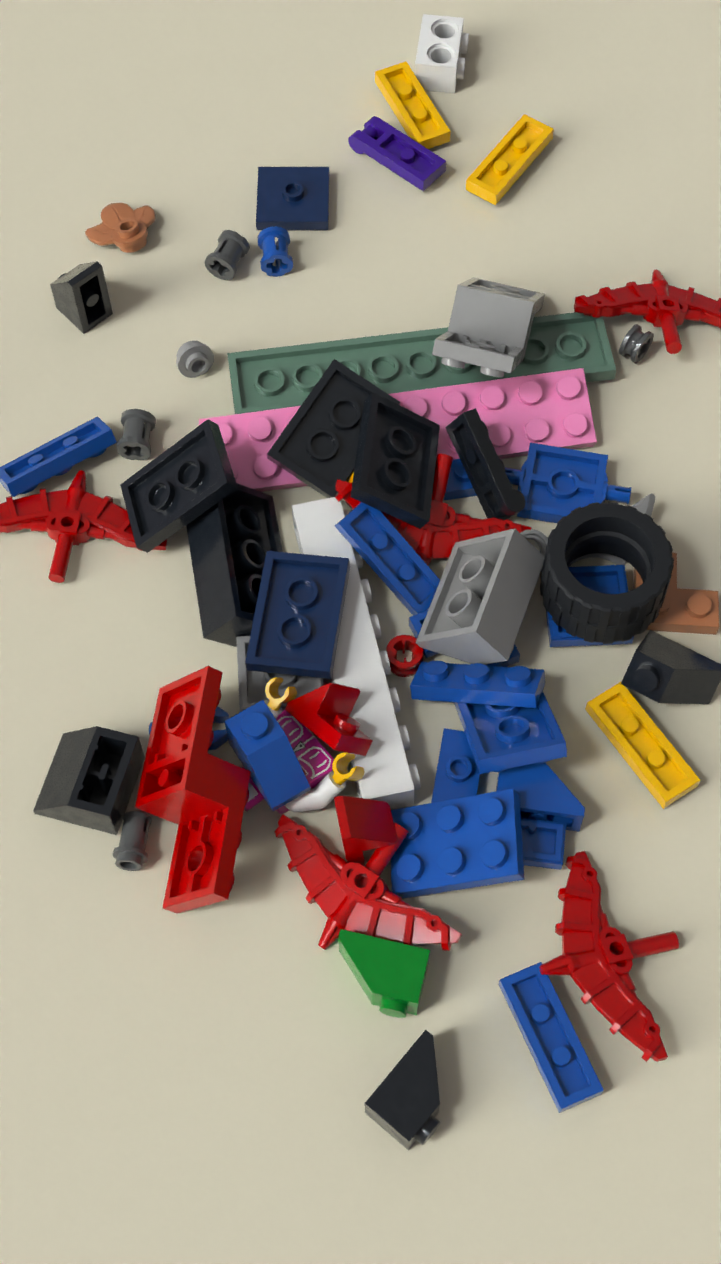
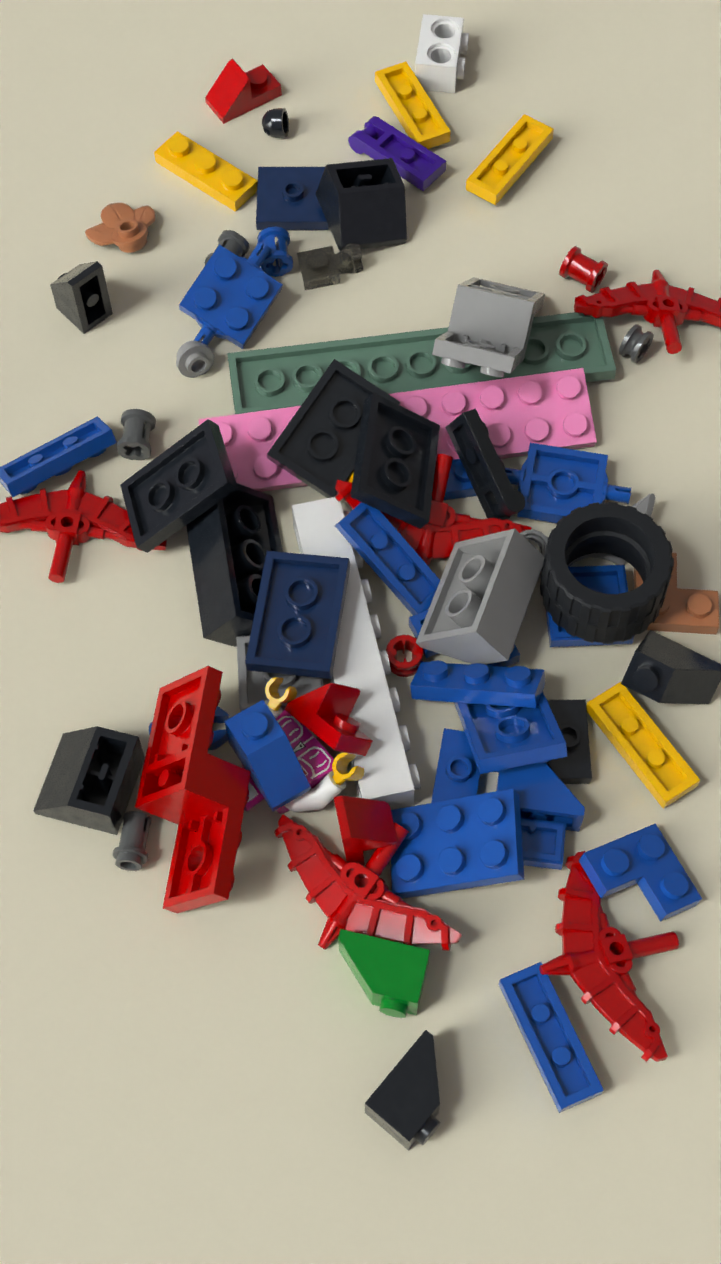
none -> yellow plate [154,131,258,212]
none -> blue plate [179,242,283,349]
none -> red slope [205,59,282,124]
none -> black hinge [262,108,289,138]
none -> clear smoke plate [297,244,363,290]
none -> black slope [316,158,407,252]
none -> black plate [546,699,592,784]
none -> red bush [559,246,608,293]
none -> blue plate [578,823,702,922]

